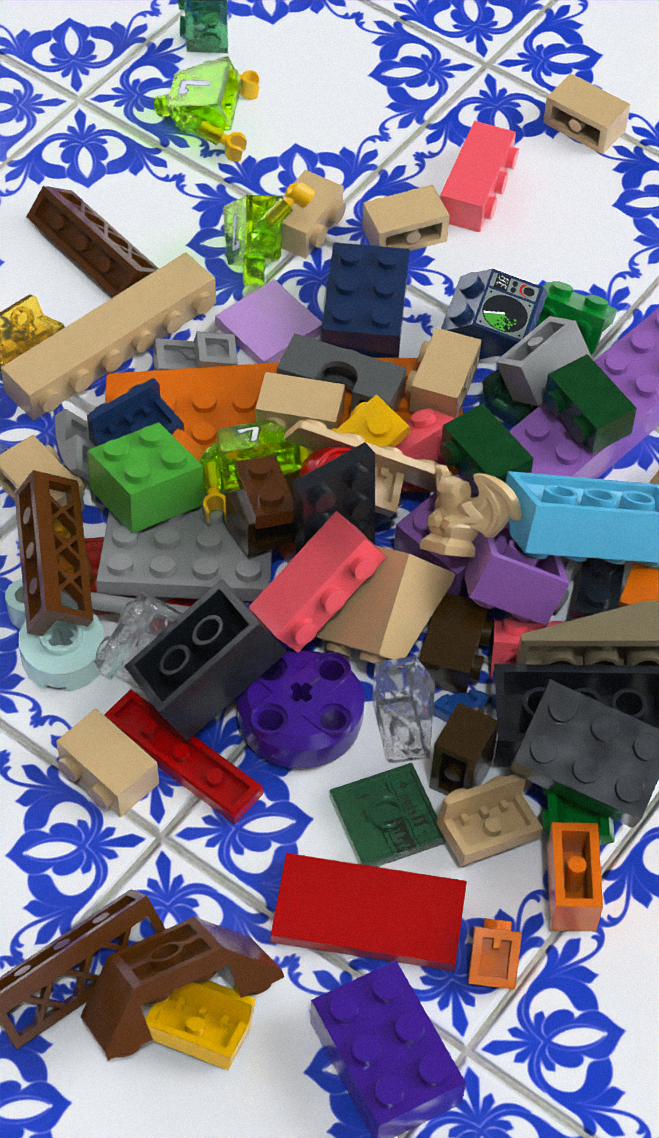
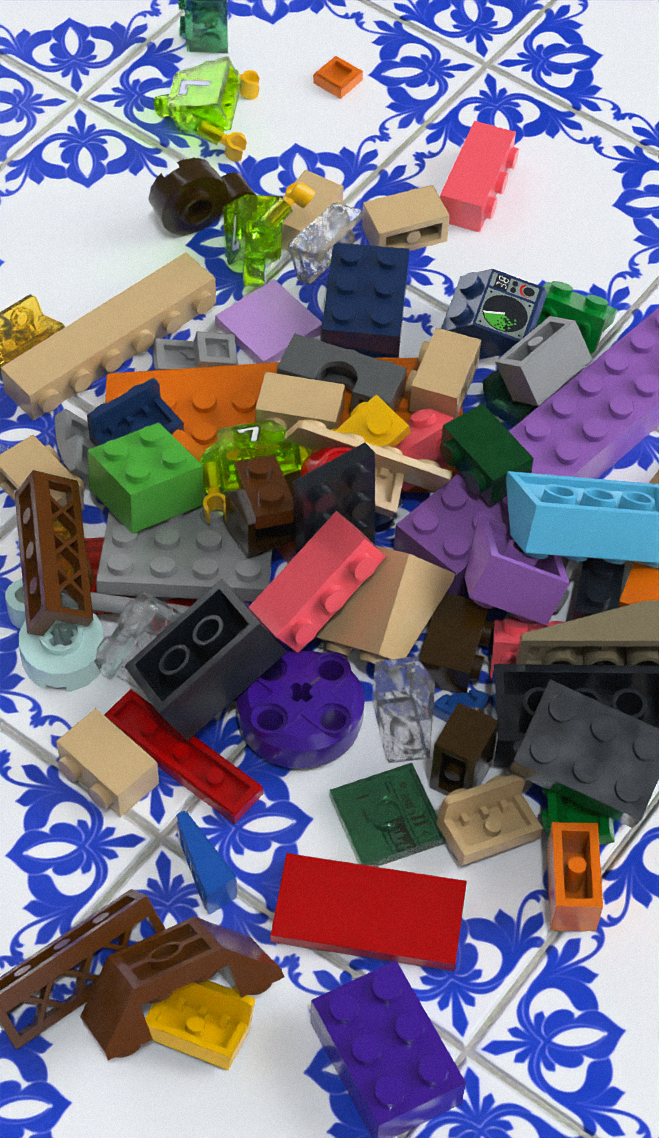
reddish brown fence [26,185,159,297] -> none
tan animal [419,464,522,557] -> none
orange bracket [468,918,522,990] -> none
tan brick [543,73,631,154] -> none
dark green brick [544,354,637,454] -> none
none -> dark brown piece [148,157,257,235]
none -> blue slope [176,810,237,915]
none -> clear bracket [288,202,363,285]
none -> orange tile [313,55,363,99]

